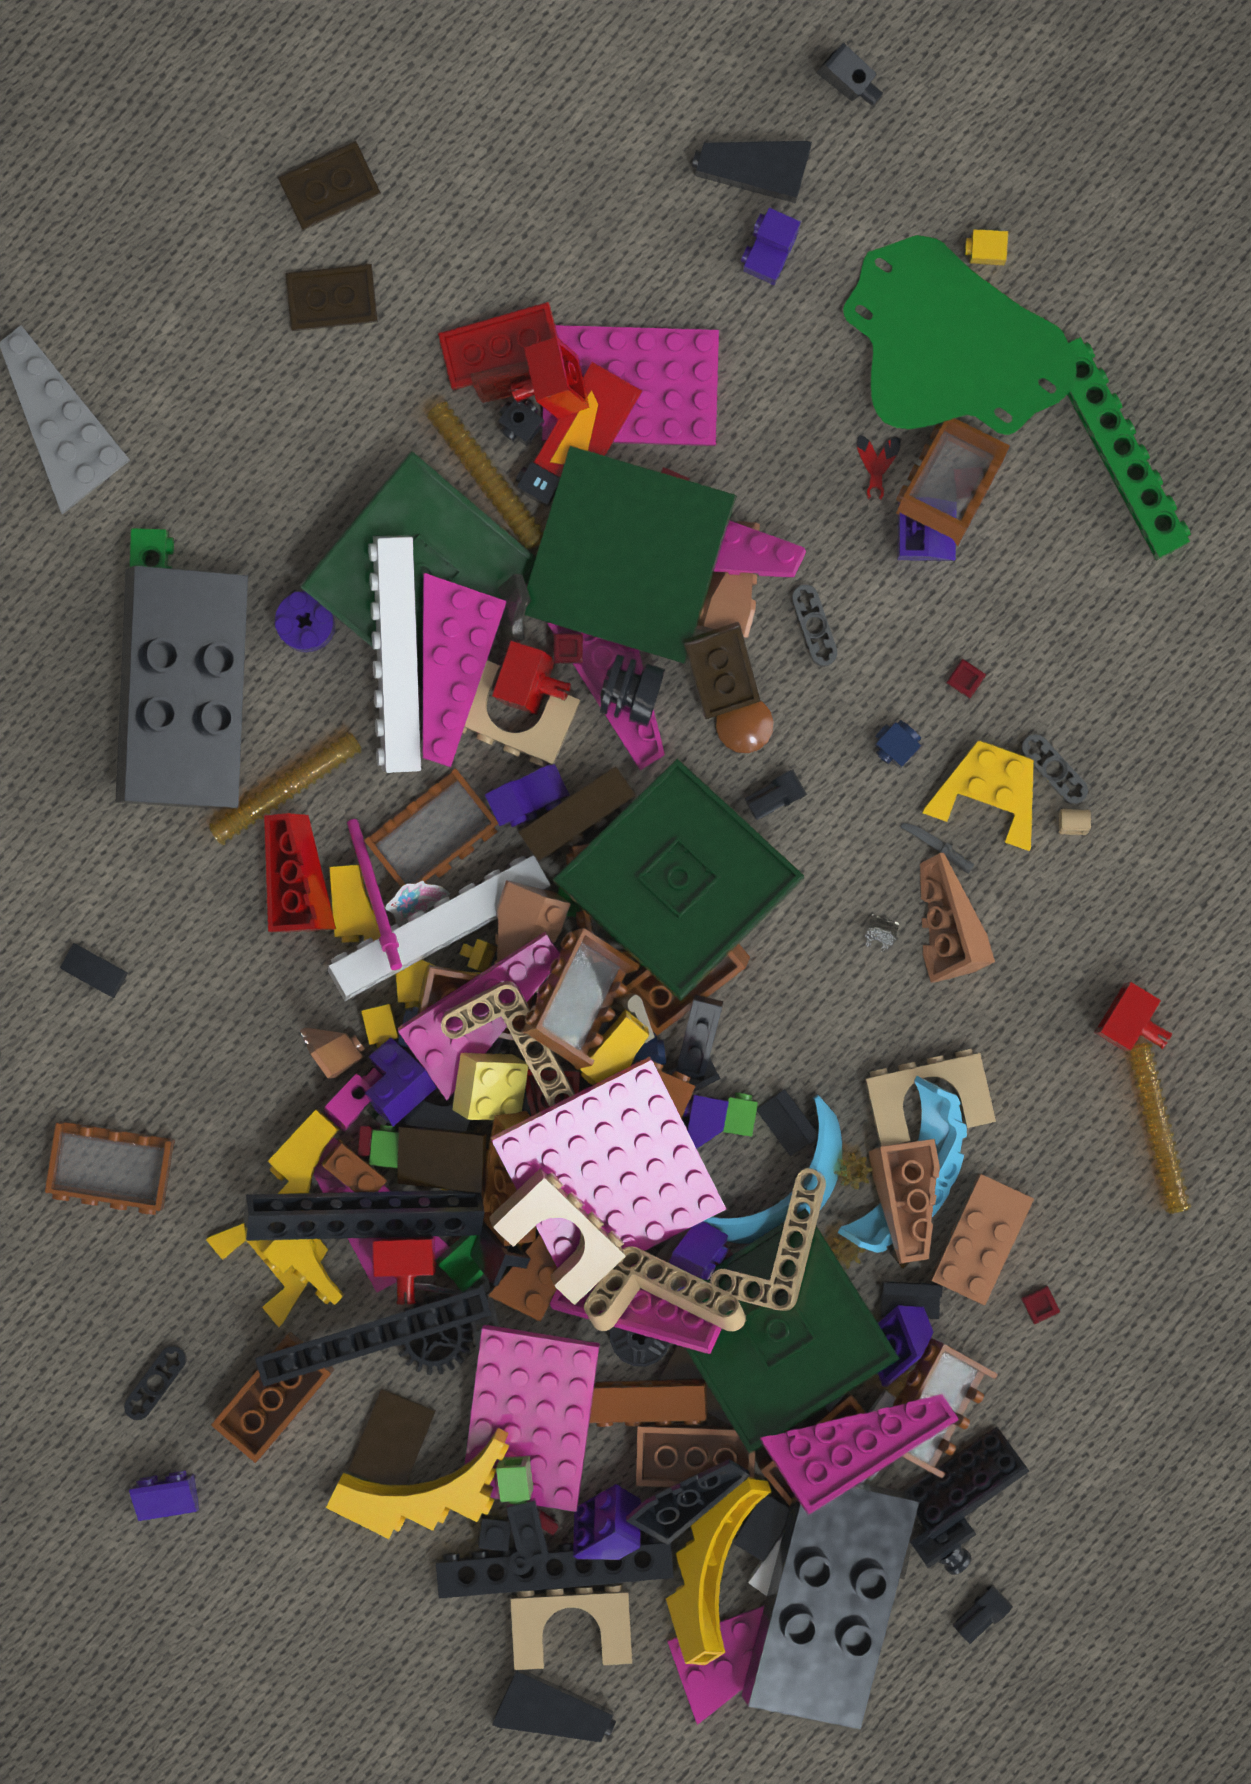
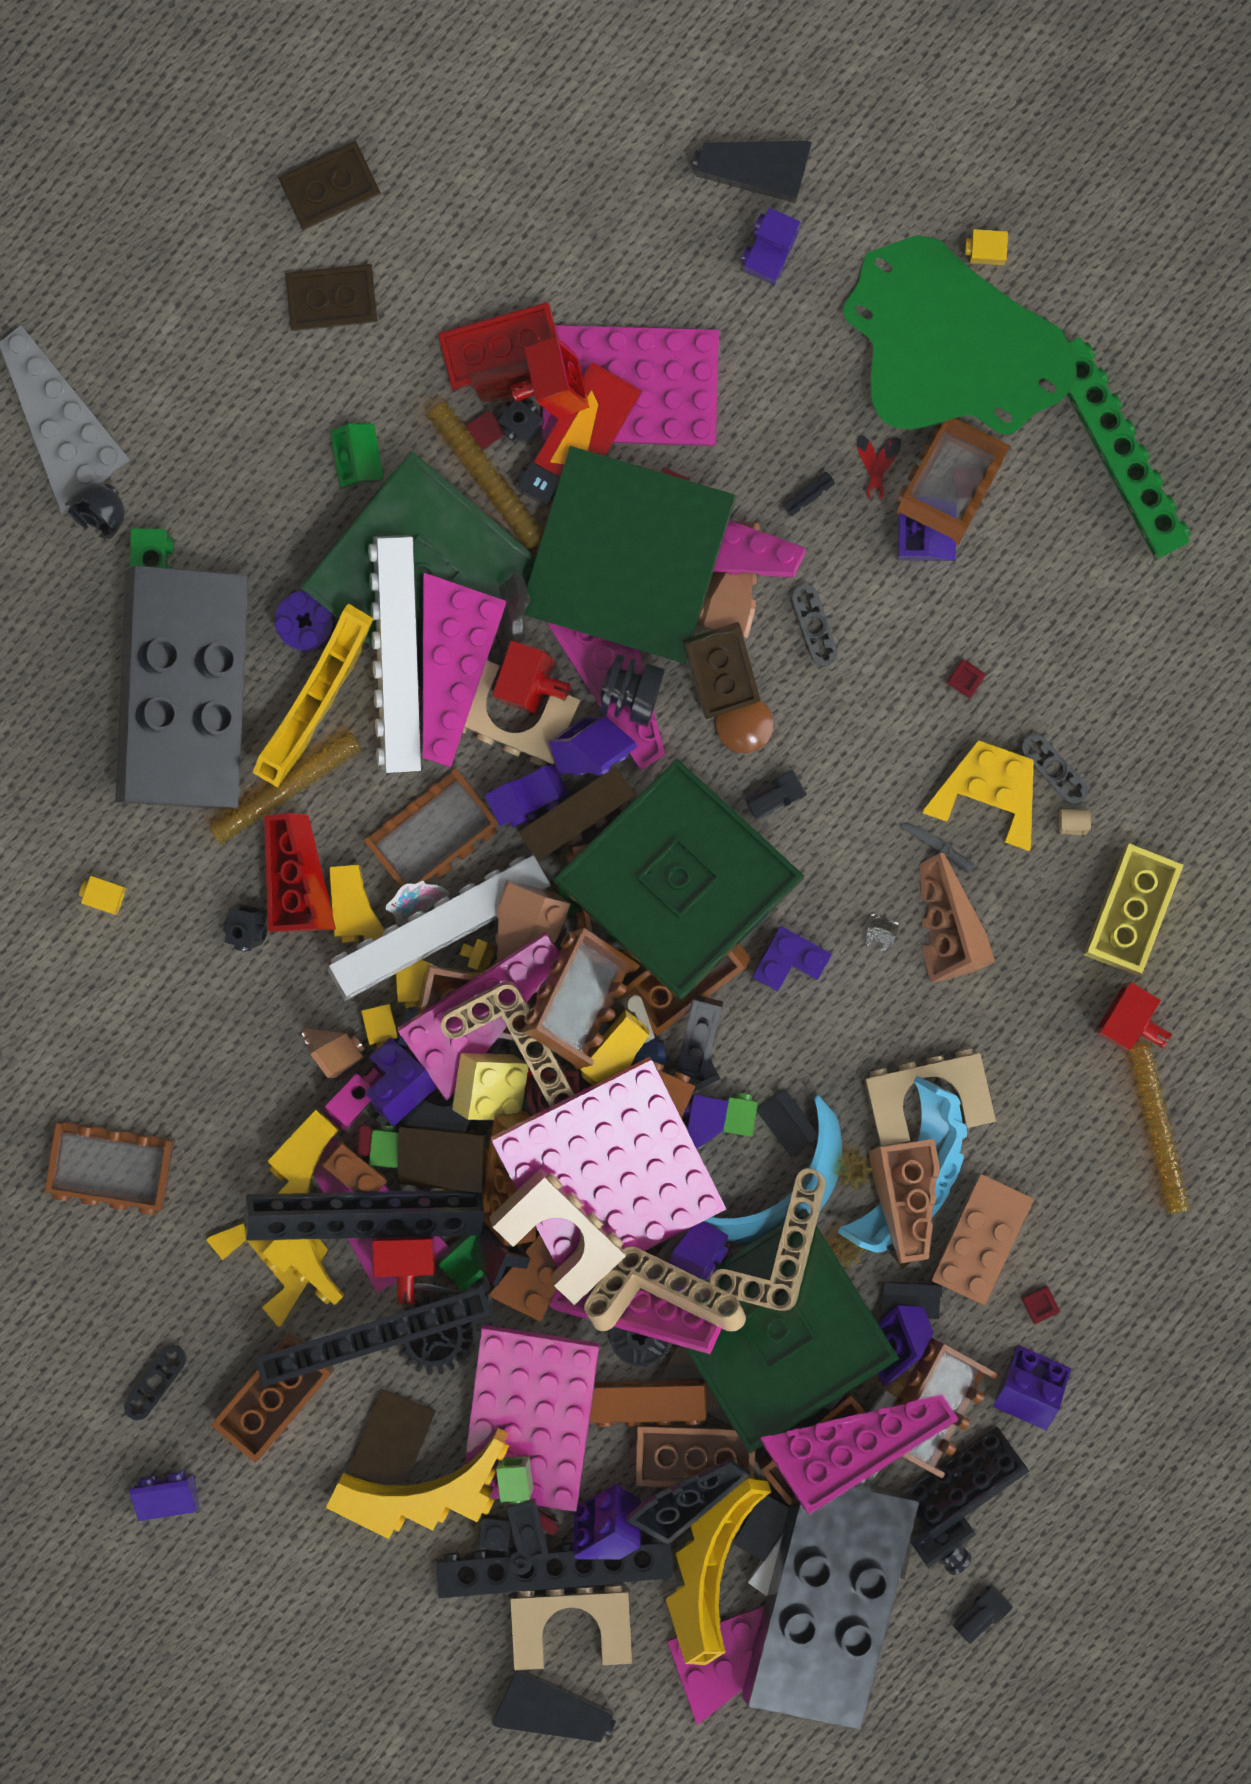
black slope [60,943,128,998] -> none
dark pink bar [347,819,402,970] -> none
dark red tile [554,634,583,664] -> none
black torso [816,42,883,106] -> none
dark blue brick [874,720,922,769] -> none
none -> black cylinder [65,483,125,539]
none -> yellow brick [79,876,127,915]
none -> black brick [223,904,268,951]
none -> yellow arch [252,604,374,787]
none -> green panel [330,424,384,487]
none -> dark red tile [466,410,504,451]
none -> dark purple slope [548,716,637,776]
none -> dark purple brick [752,926,832,992]
none -> black axle [783,472,835,516]
none -> dark purple slope [993,1345,1071,1431]
none -> light yellow brick [1083,844,1183,976]

